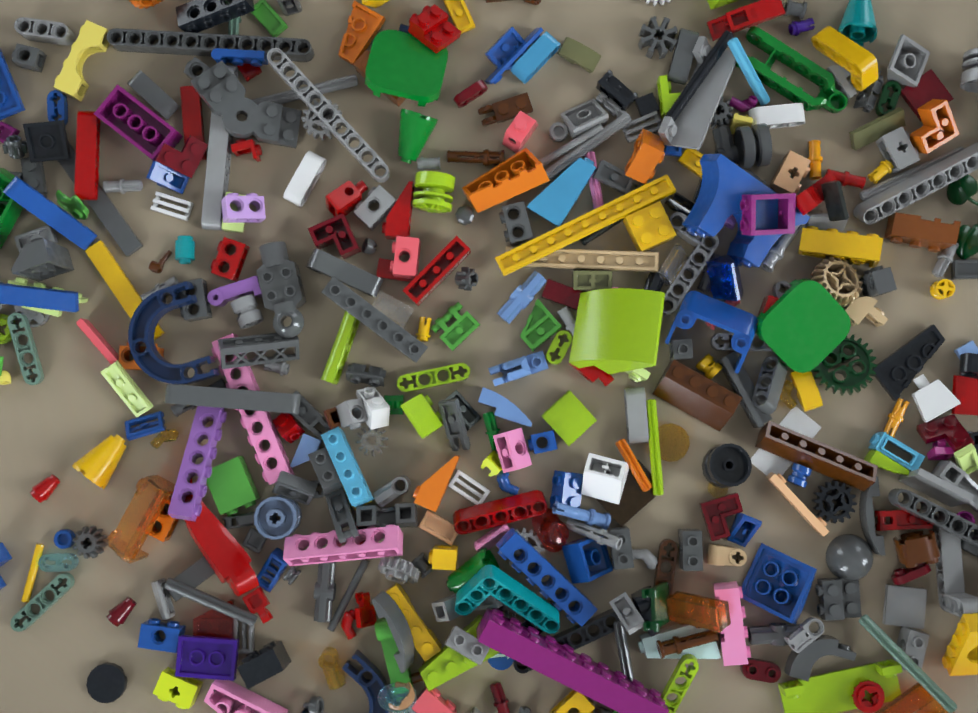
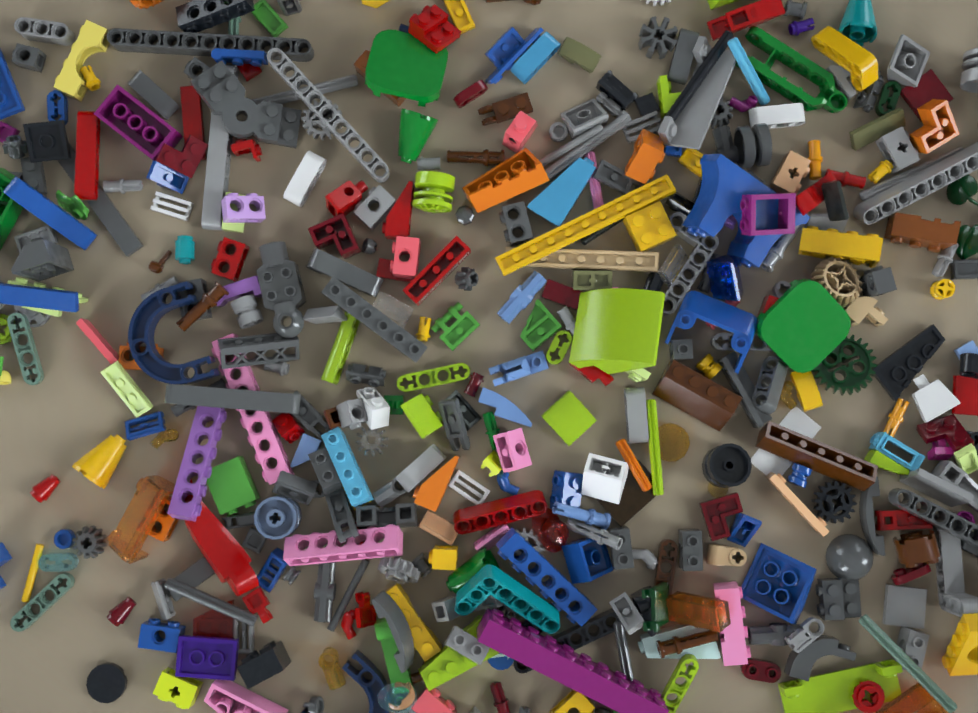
yellow tile [85,240,165,341] -> none
orange wing [338,0,386,65] -> none
blue brick [528,430,558,454] -> none
light yellow tile [729,113,753,134] -> none
none -> yellow pin [80,65,101,91]
none -> reddish brown pin [176,281,229,332]
none -> light grey slope [303,305,348,324]
none -> light grey beam [395,444,447,493]
none -> dark red pin [464,372,484,397]

